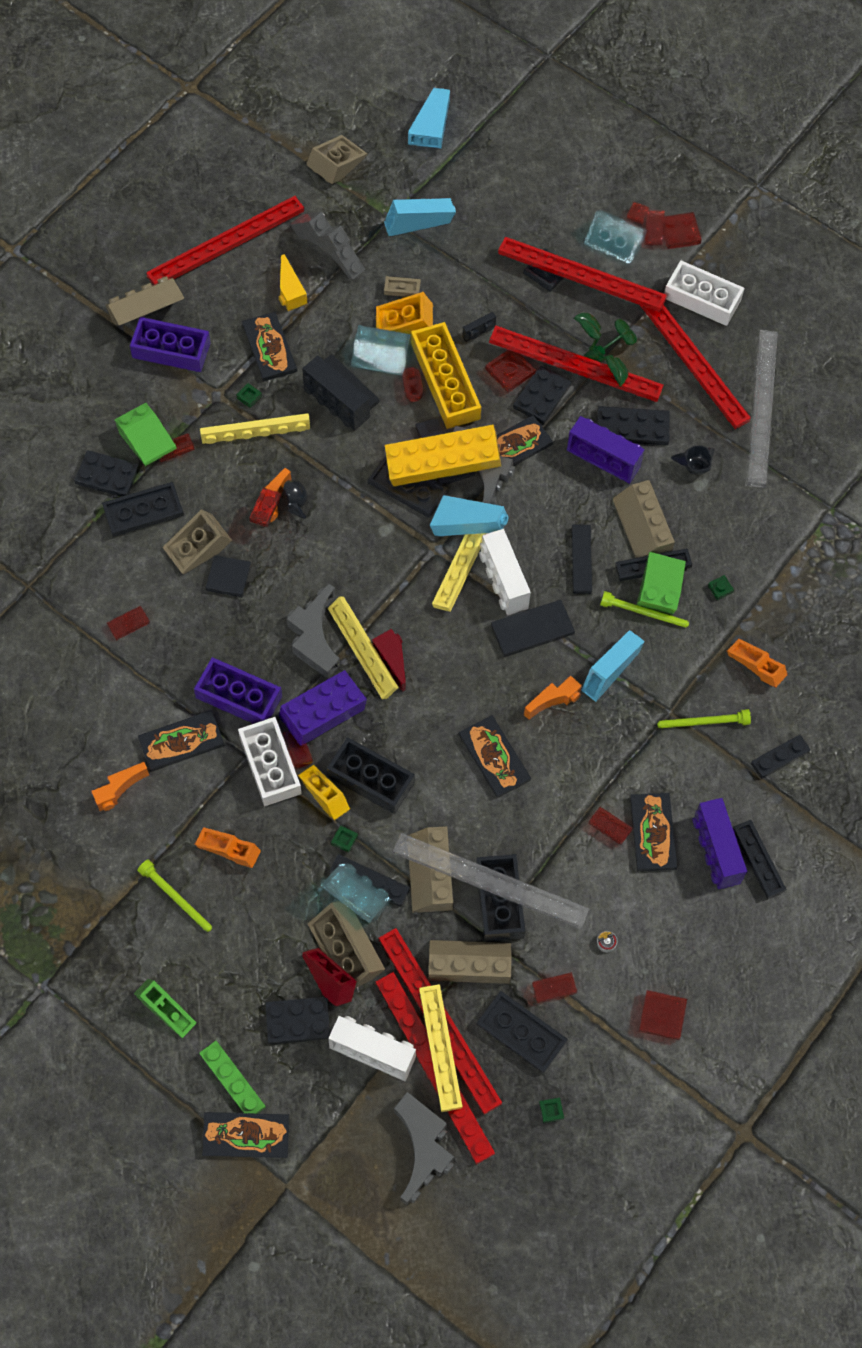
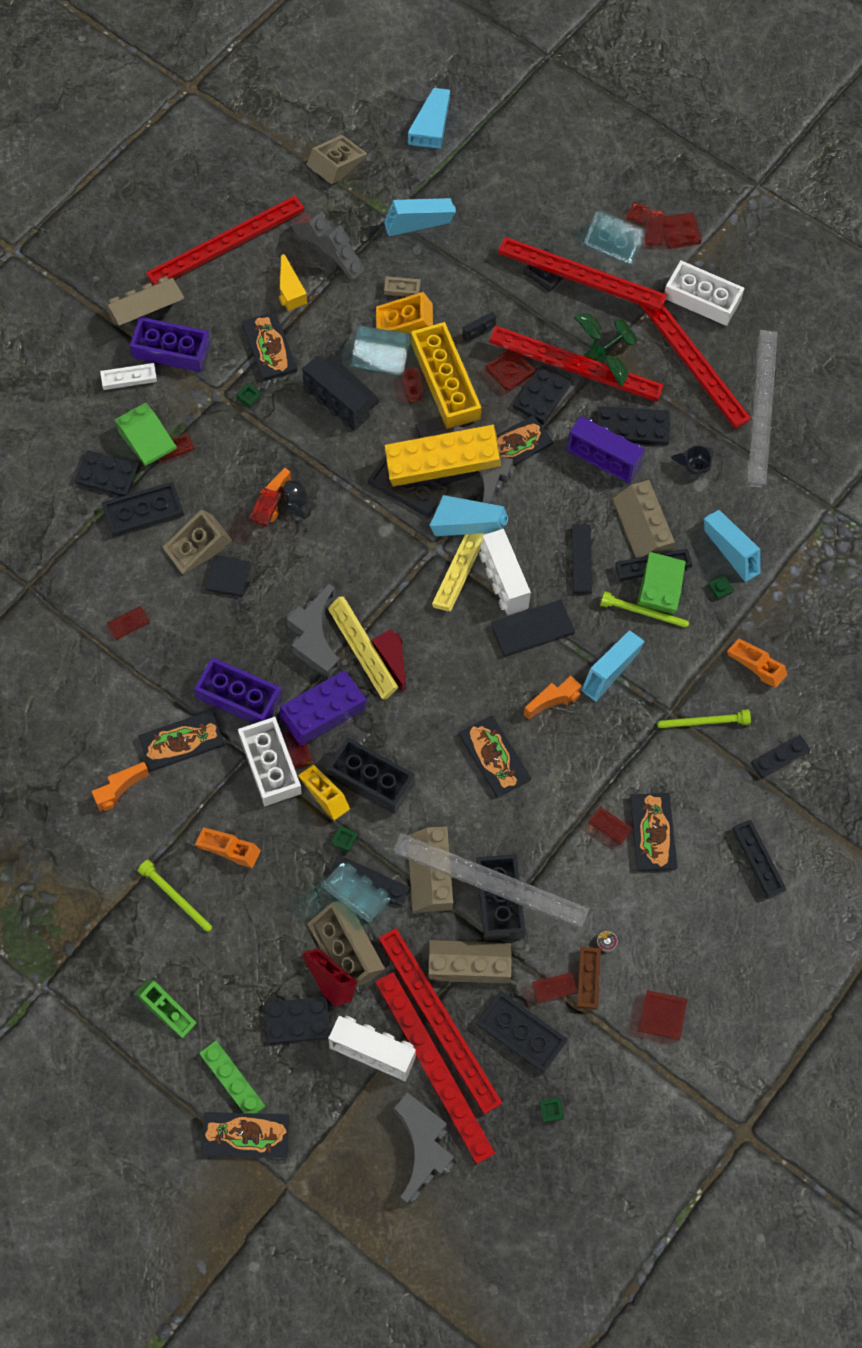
light yellow plate [200,414,310,444] -> none
light yellow plate [419,984,462,1112] -> none
dark purple brick [693,798,747,890] -> none
none -> white plate [100,363,157,390]
none -> reddish brown plate [577,947,601,1010]
none -> medium azure slope [704,510,760,582]

